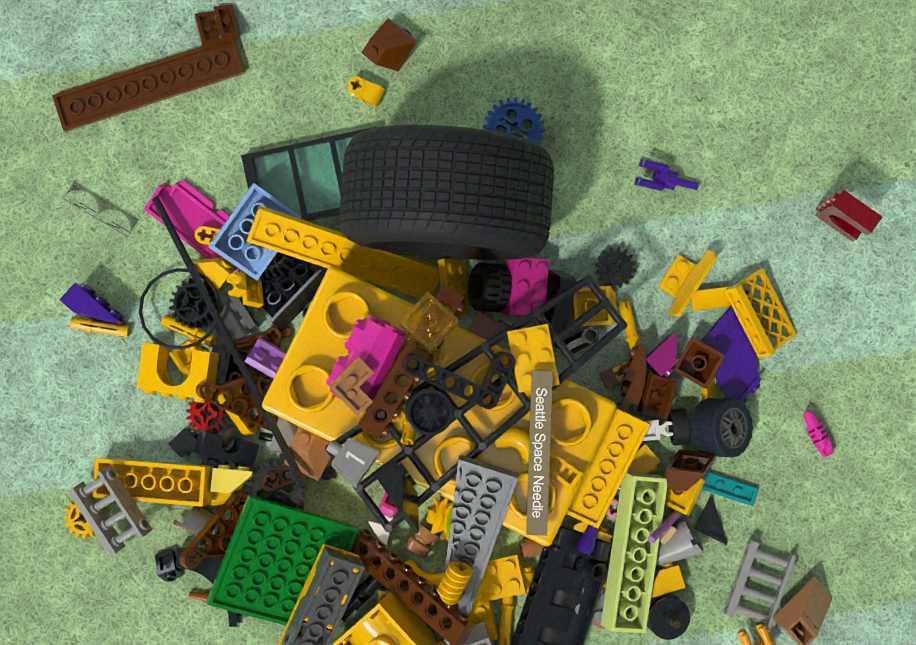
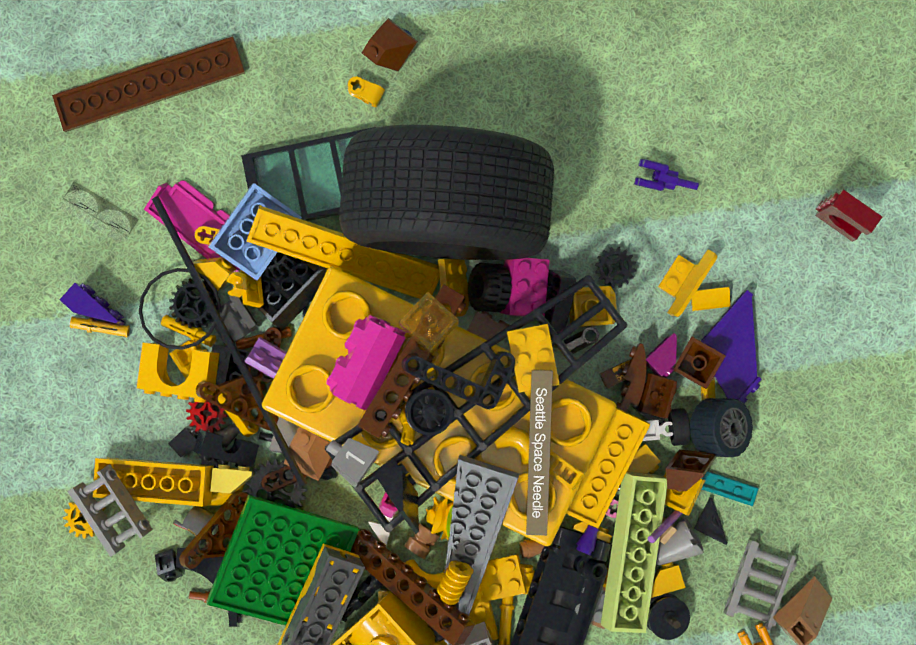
reddish brown slope [194,4,240,48] -> none
medium nougat plate [328,357,374,416] -> none
blue gear [483,97,545,145] -> none
yellow pin [618,300,641,358] -> none
yellow fence [724,268,797,358] -> none
dark pink hinge [803,410,834,458] -> none

